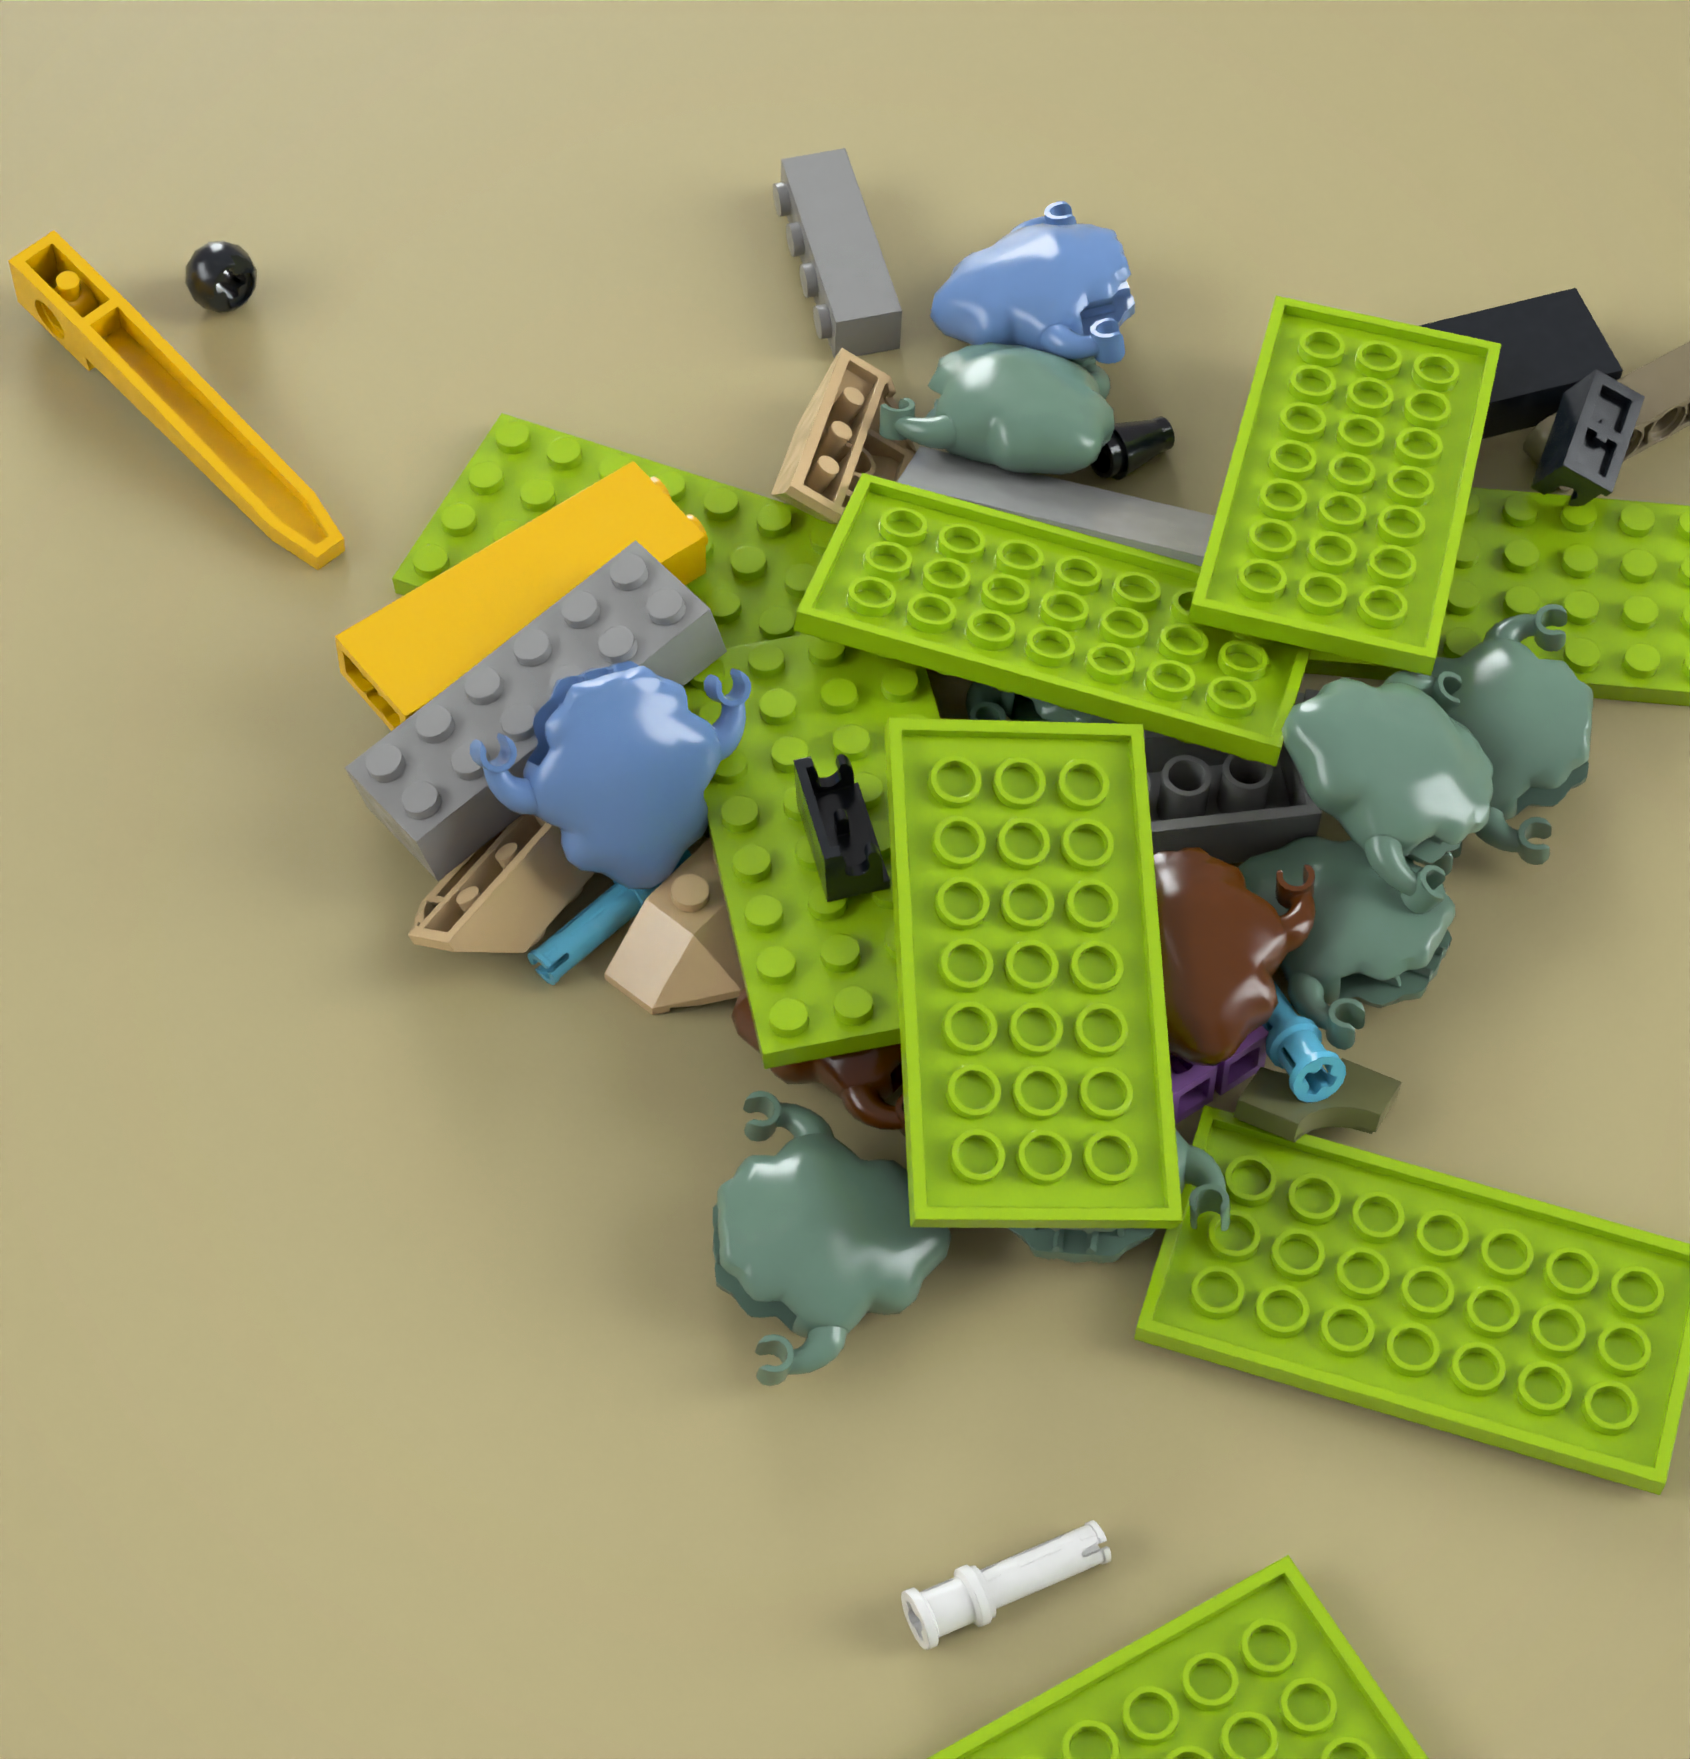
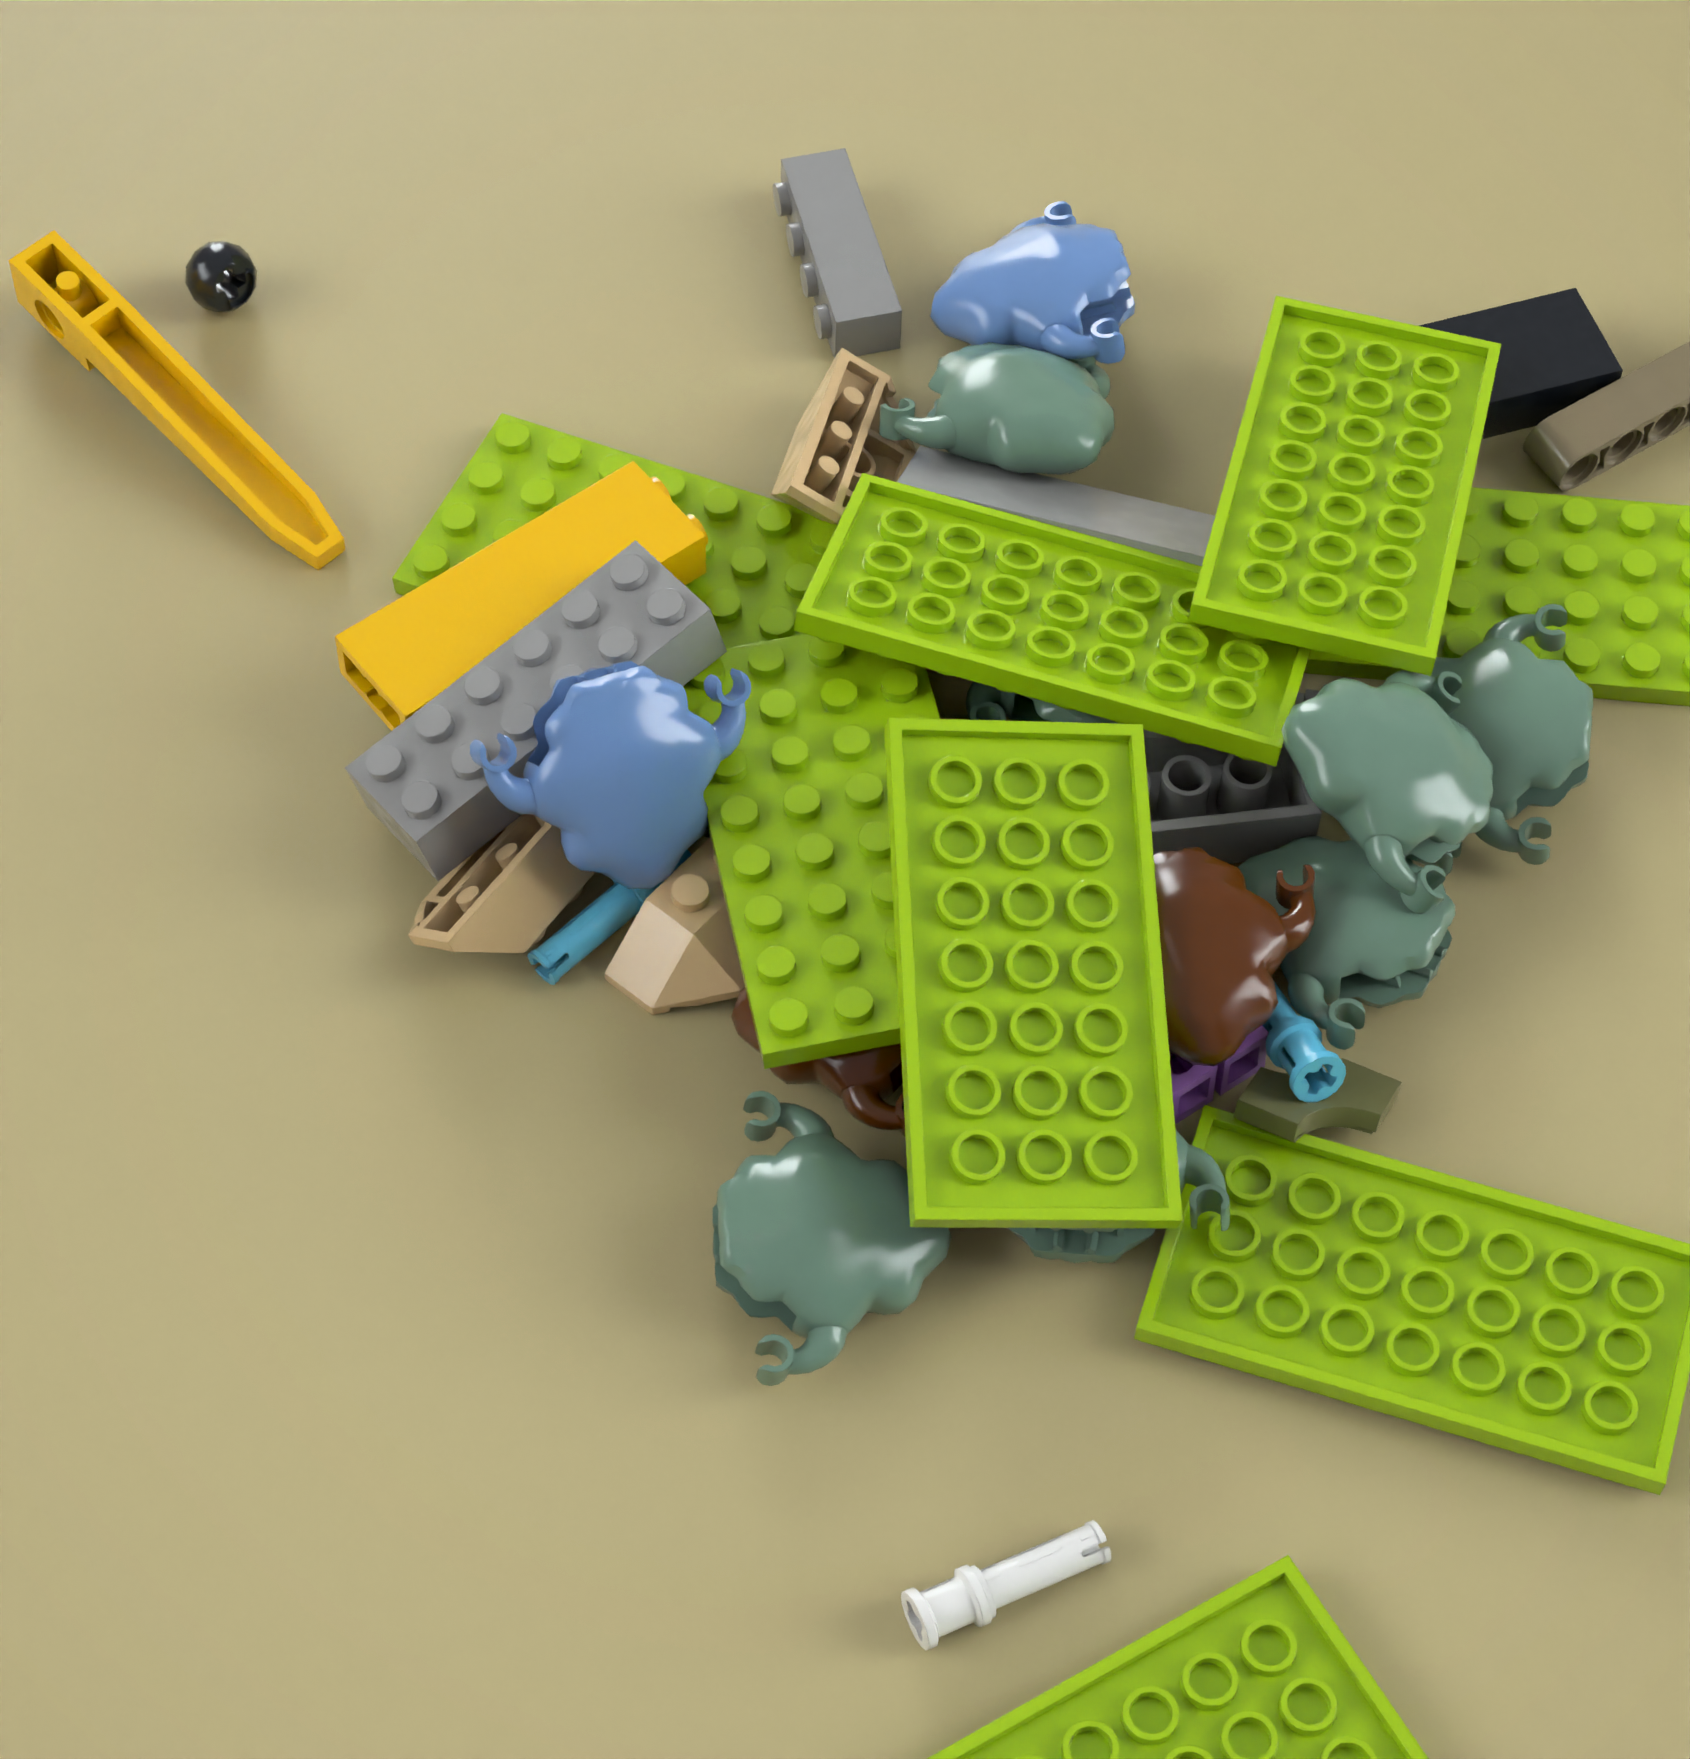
black hinge [793,754,890,902] -> none
black cone [1090,416,1175,480] -> none
black hinge [1531,369,1645,506] -> none

